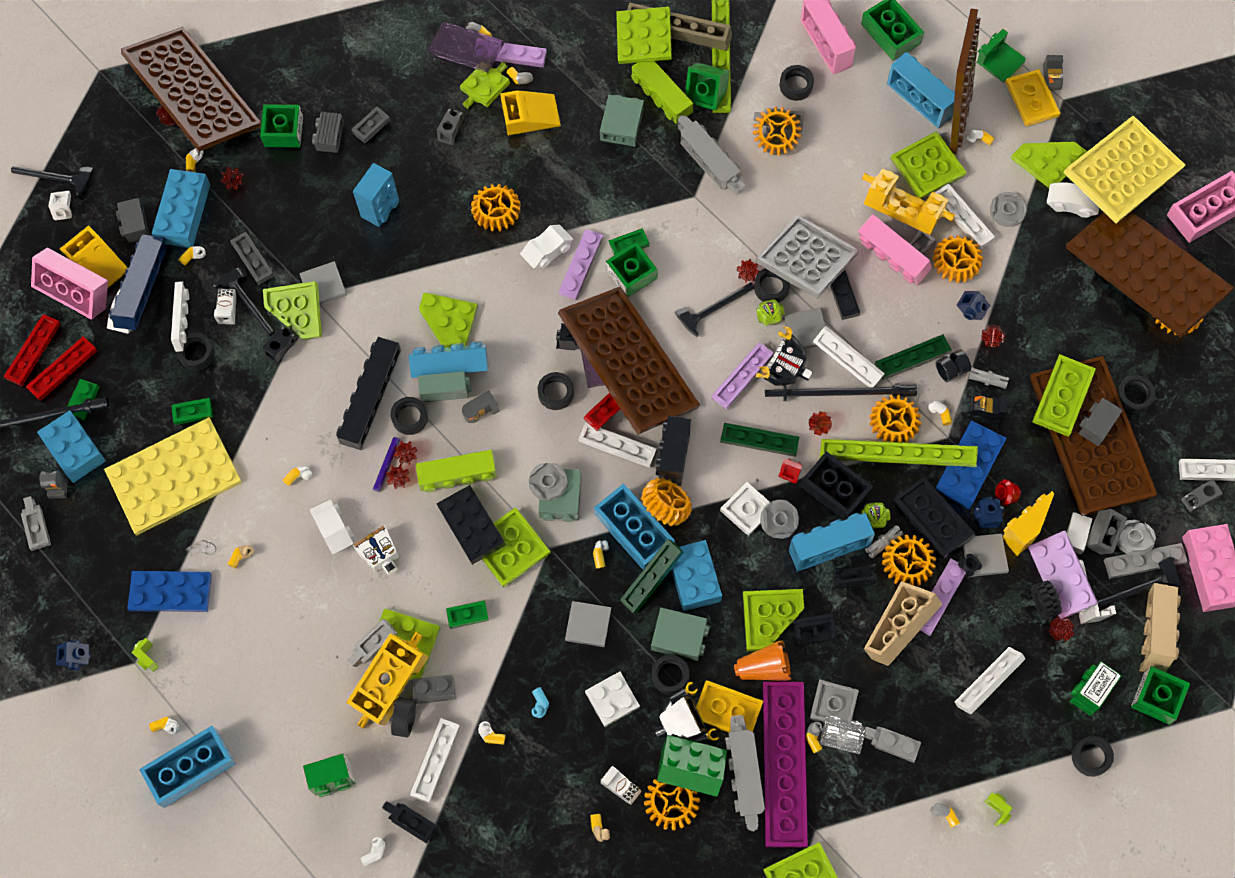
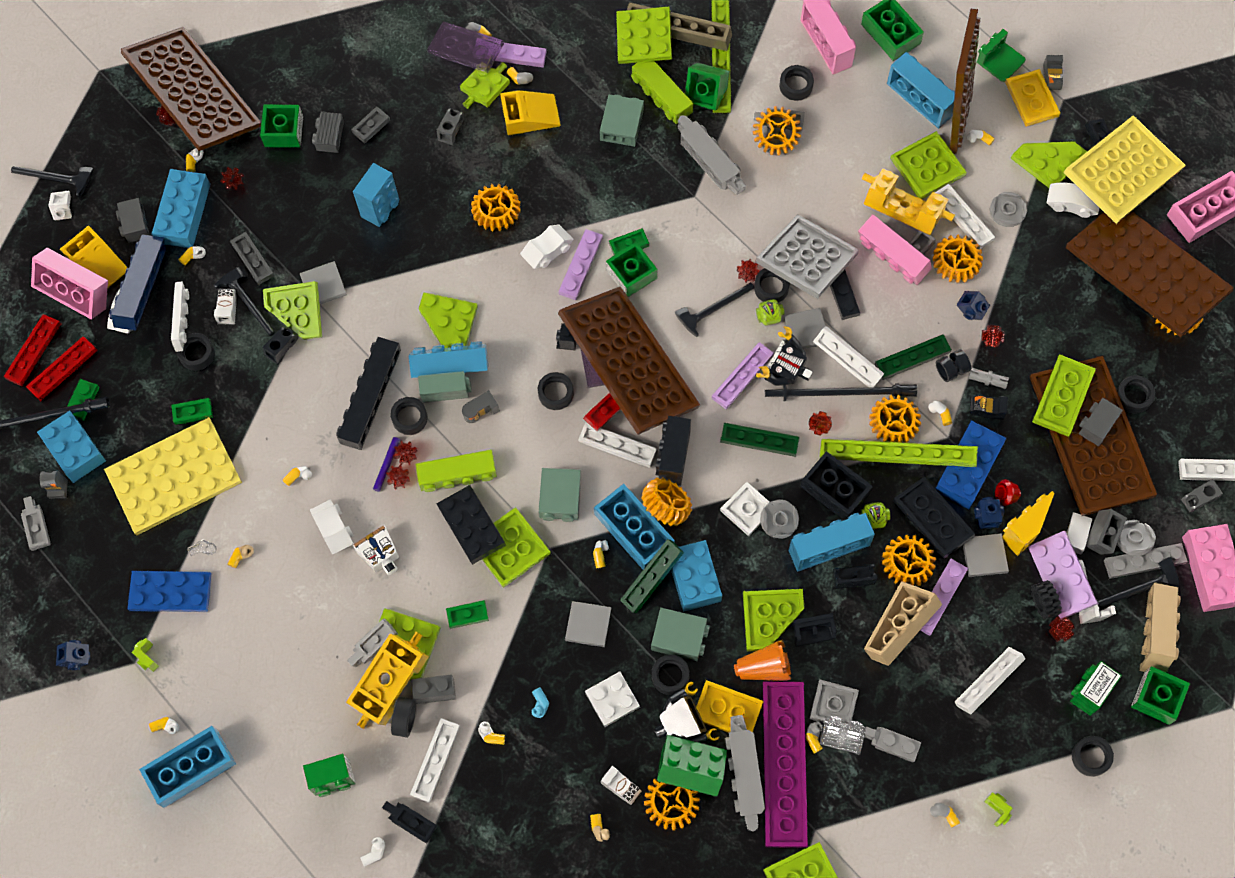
light grey tile [529,463,568,501] -> none
red tile [778,458,803,484] -> none
light grey pin [865,525,903,558] -> none
black plate [958,554,982,577] -> none

